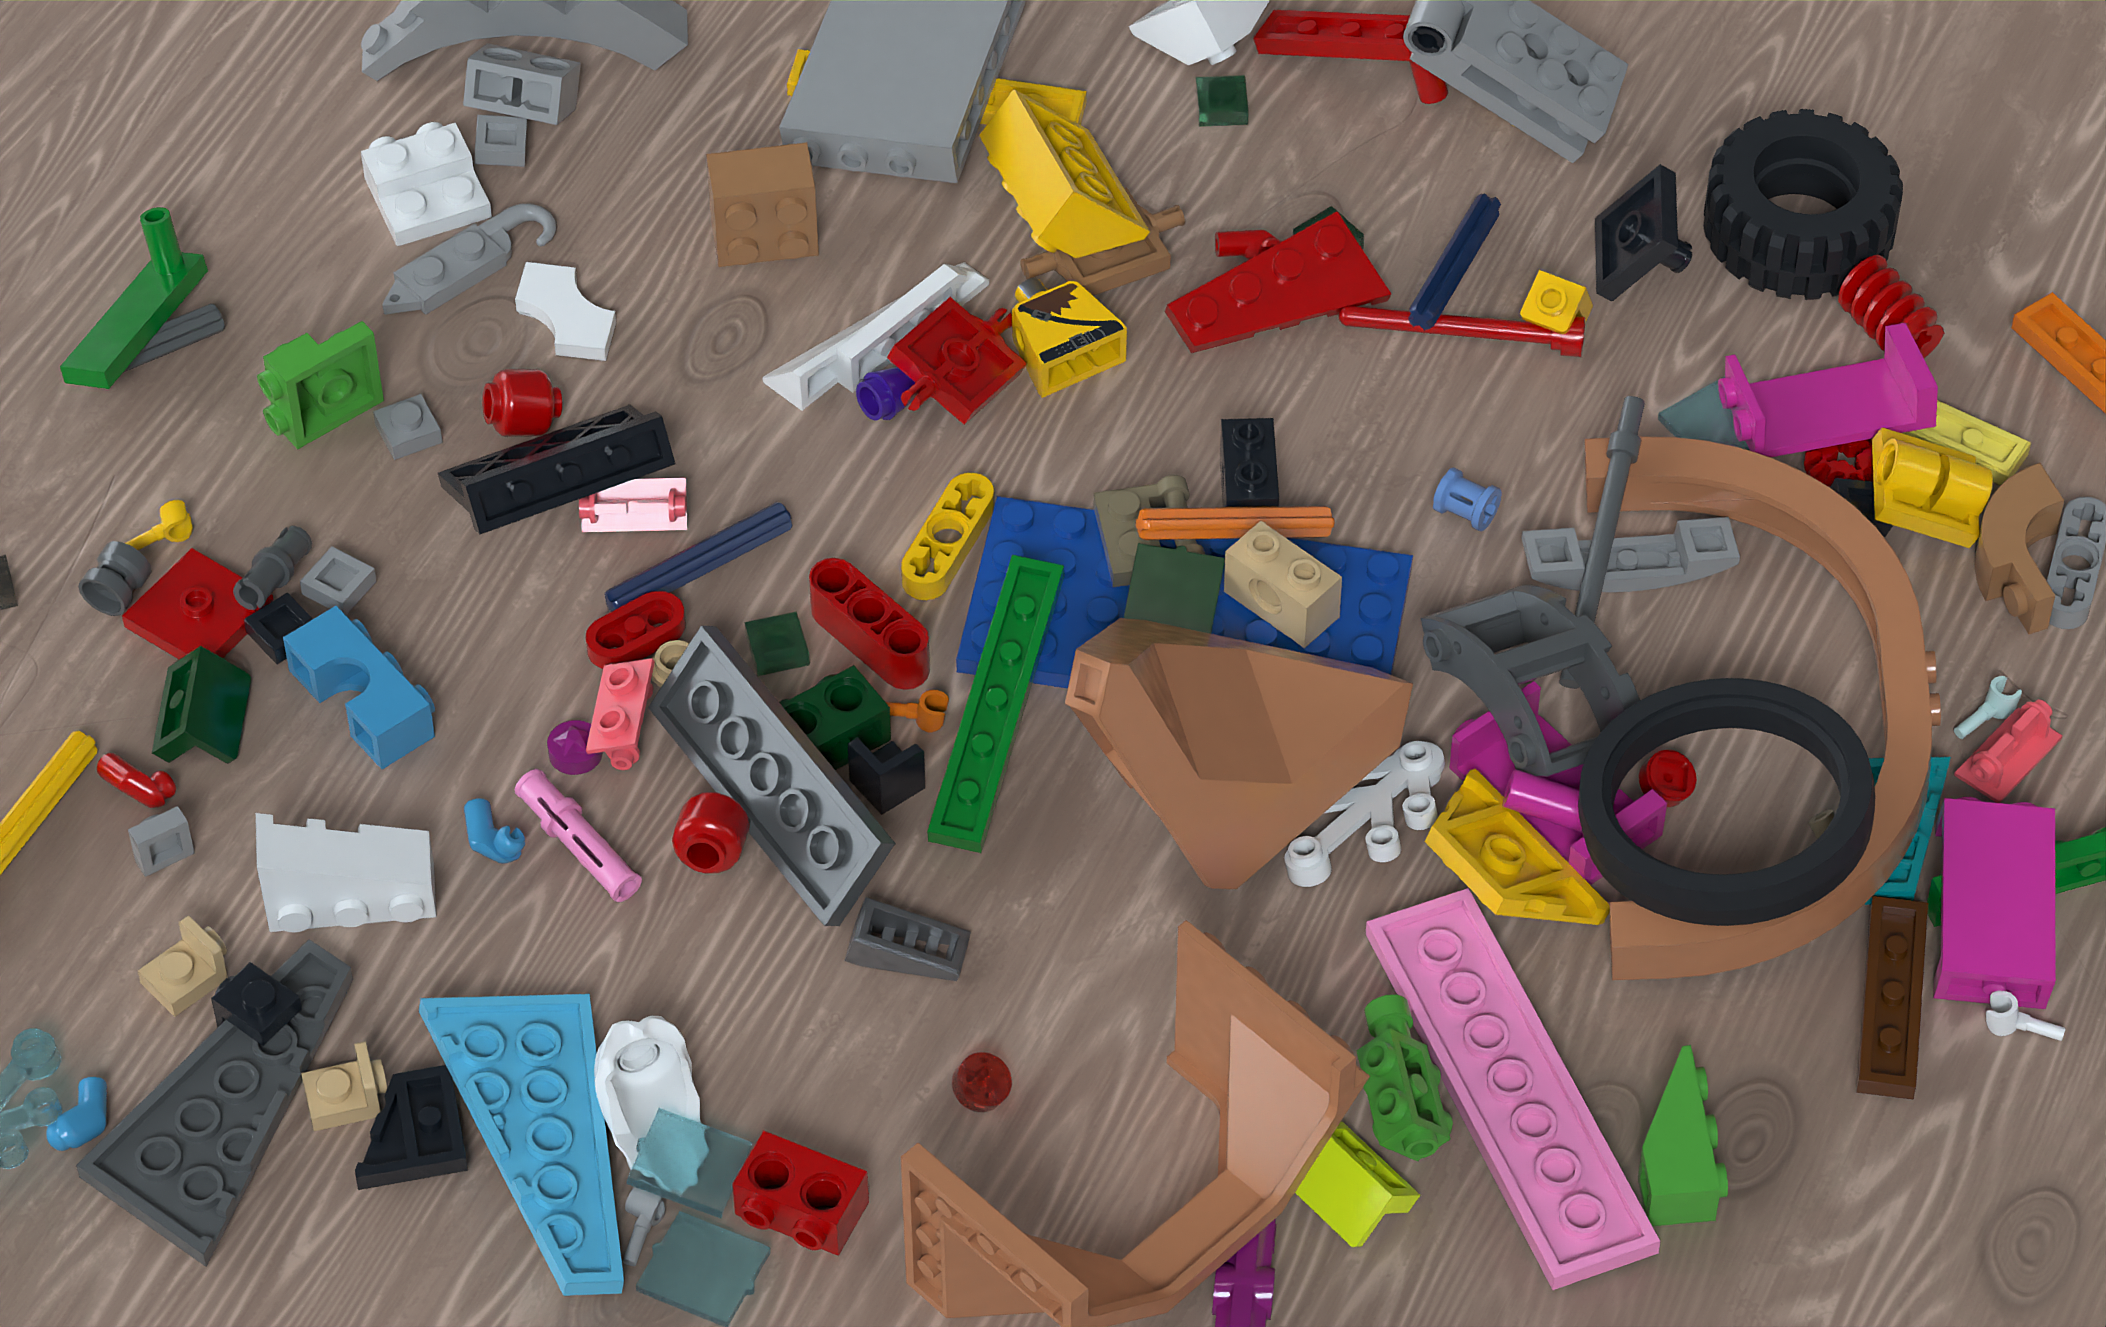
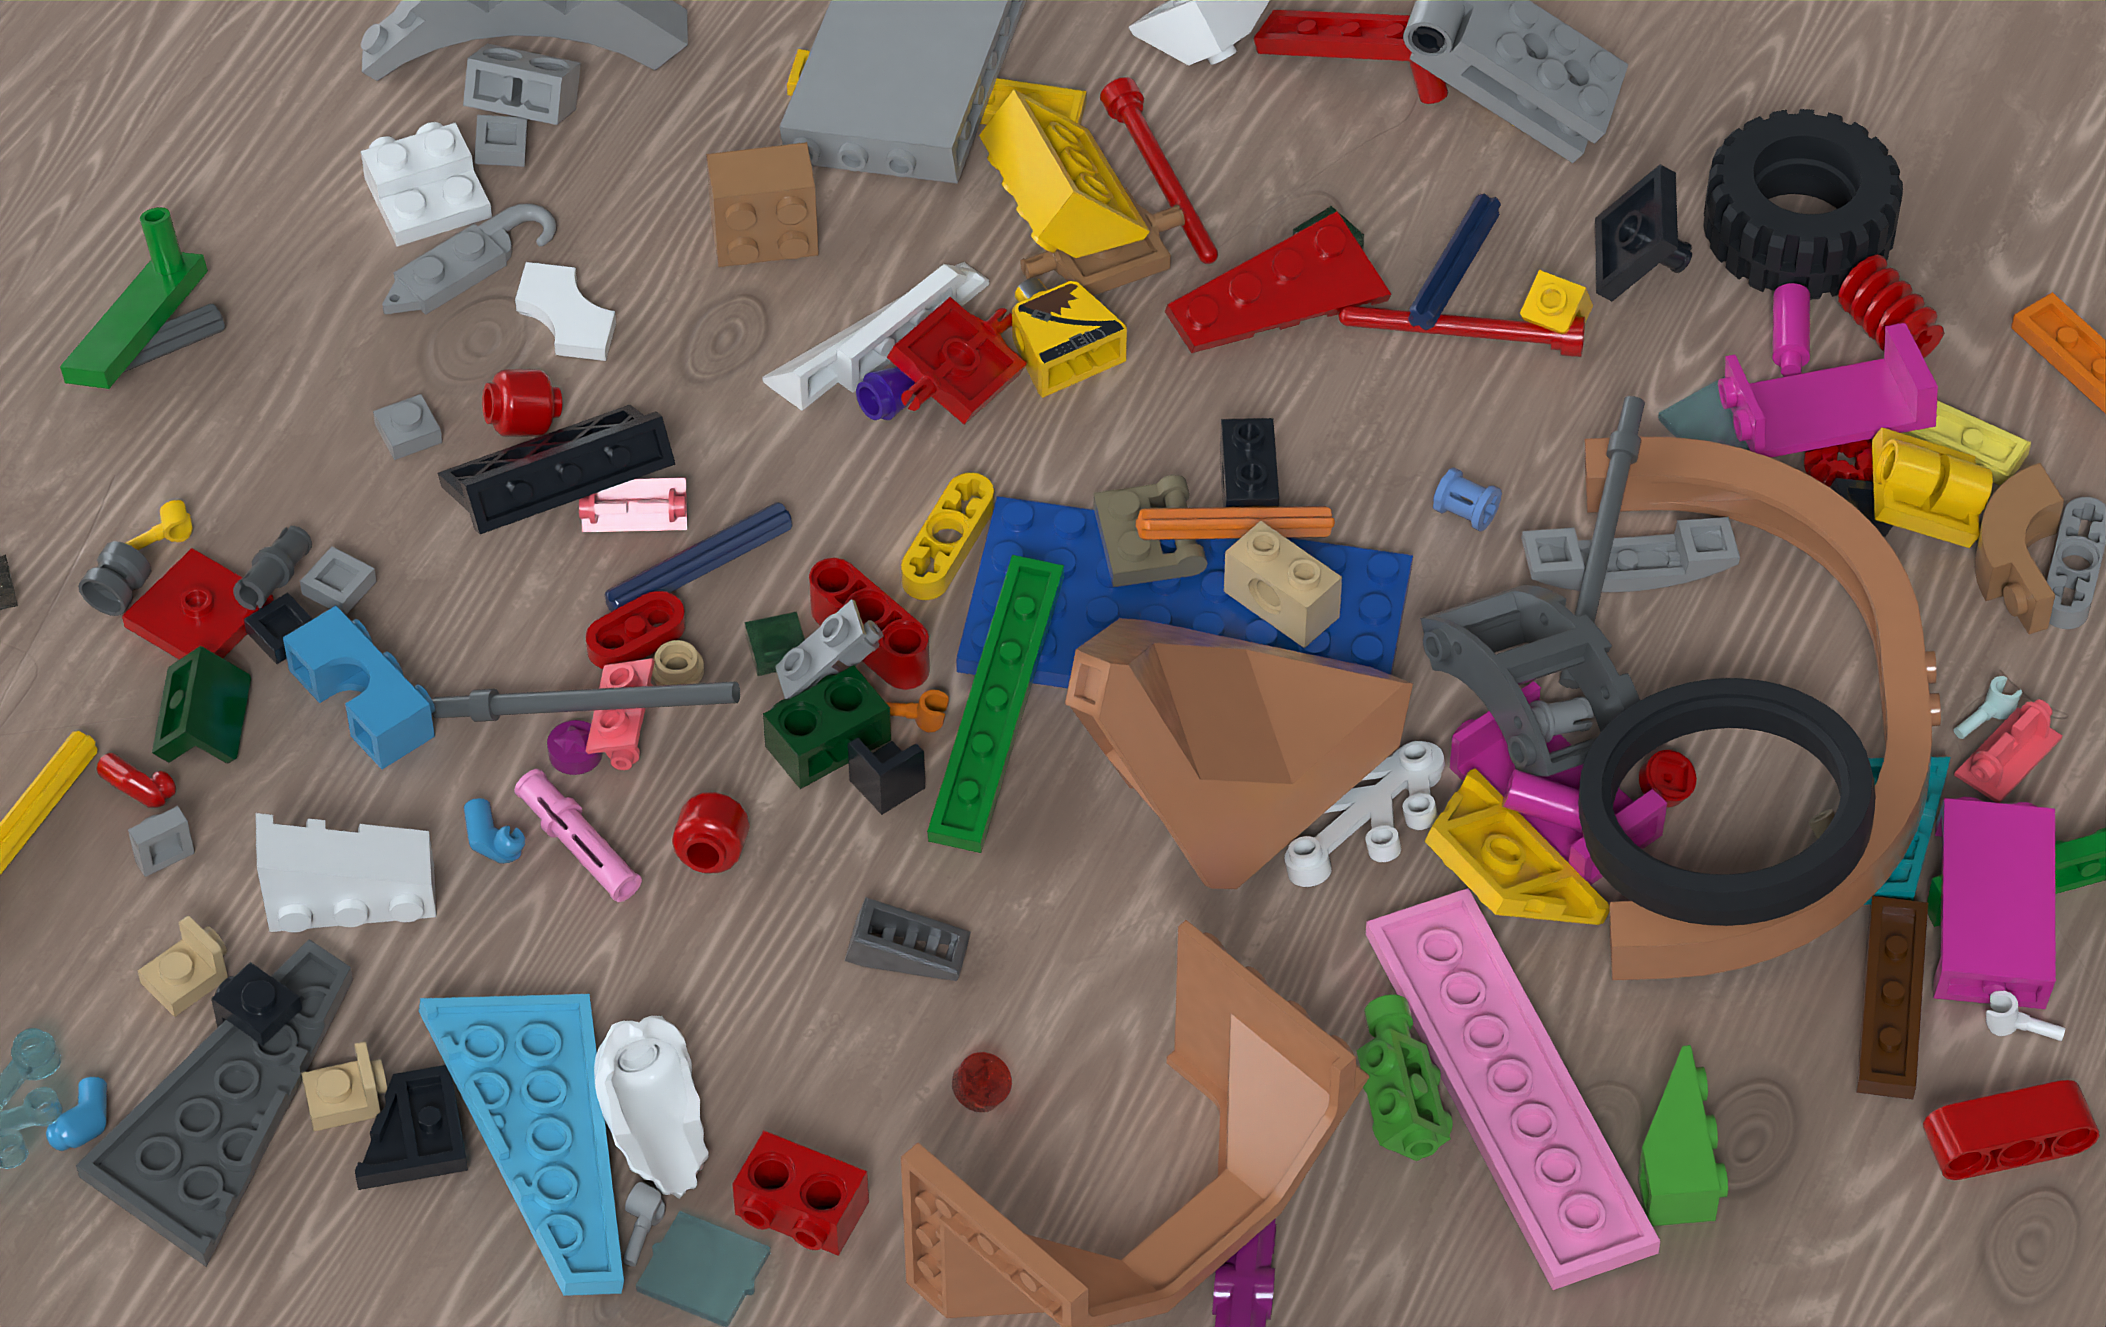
bright green plate [257,321,384,450] -> none
clear light blue piece [626,1108,753,1219] -> none
dark grey plate [648,625,896,926] -> none
dark green piece [1124,543,1225,634] -> none
clear green plate [1196,75,1249,127] -> none
red arm [1215,230,1282,260] -> none
neon yellow panel [1295,1122,1420,1247] -> none
none -> dark grey bar [432,681,740,722]
none -> light grey hinge [775,599,883,699]
none -> red piece [1100,77,1218,264]
none -> light grey pin [1530,696,1593,743]
none -> dark pink cylinder [1772,283,1810,377]
none -> red beam [1923,1080,2100,1180]

